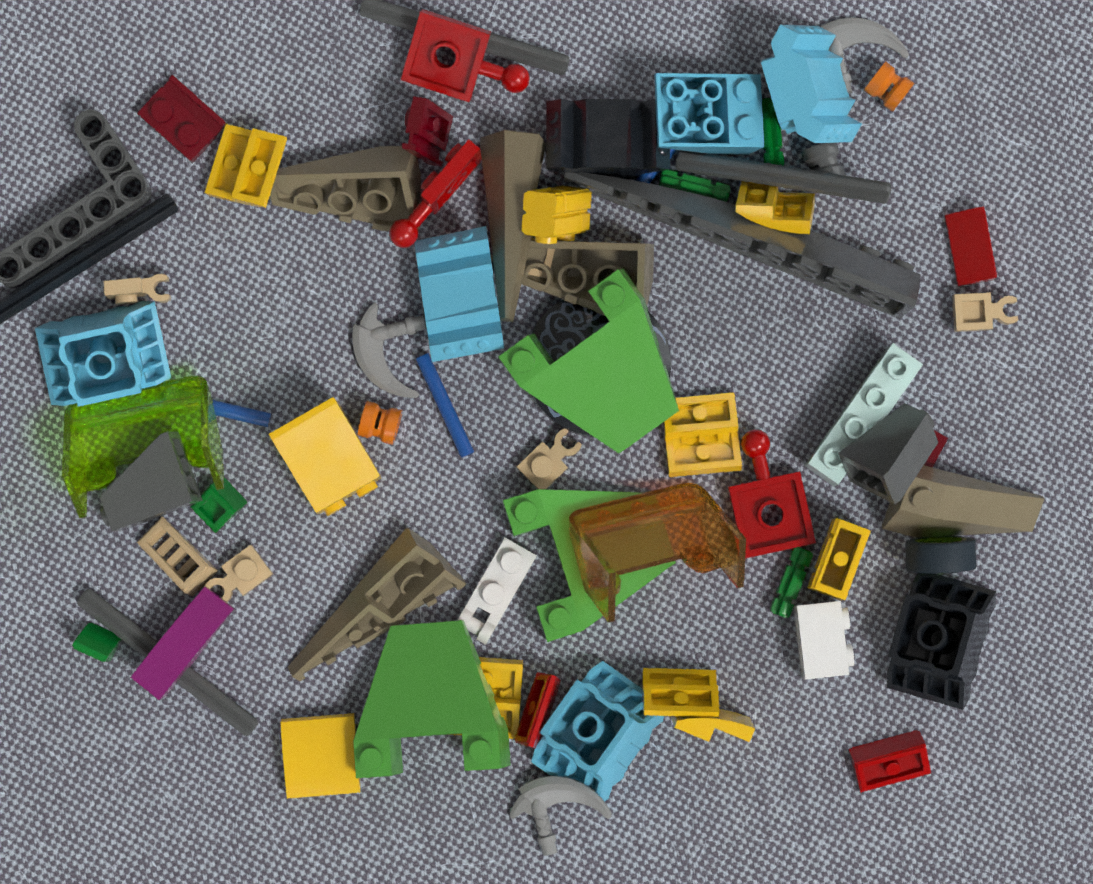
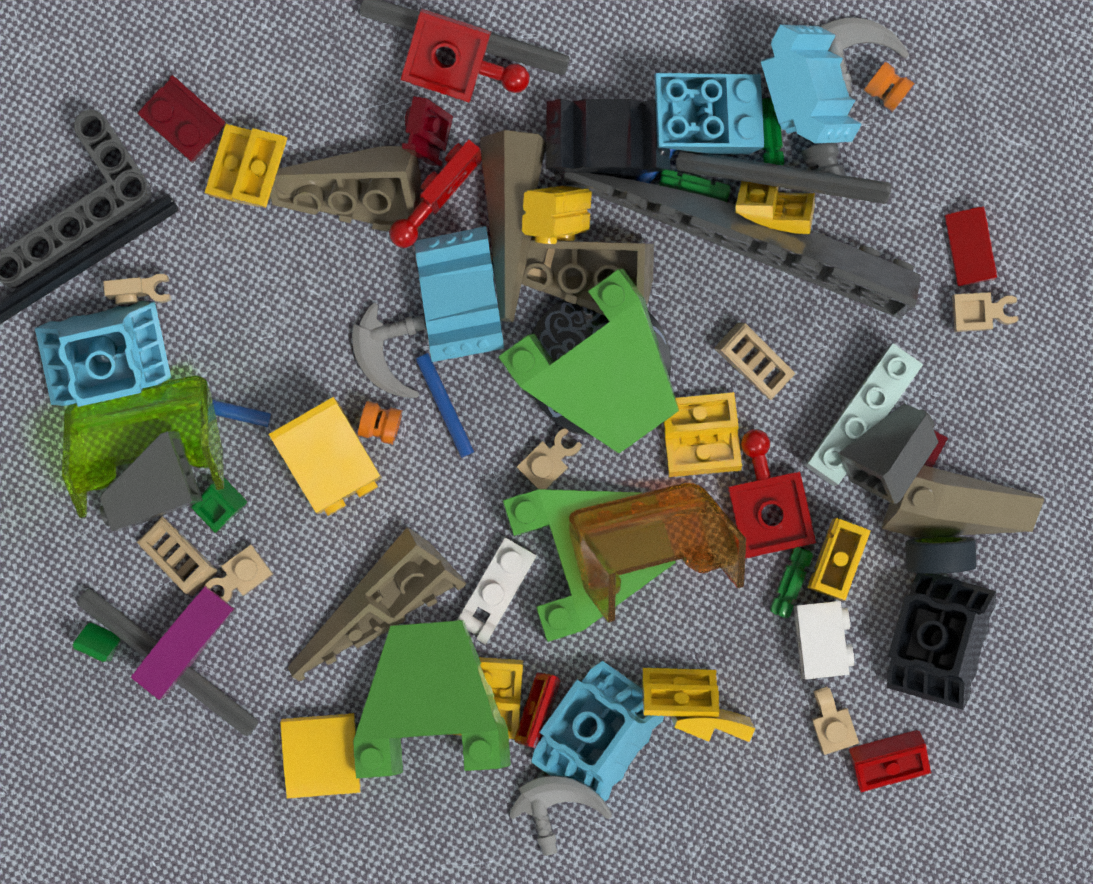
none -> tan slope [714,323,796,400]
none -> tan plate [811,686,859,755]

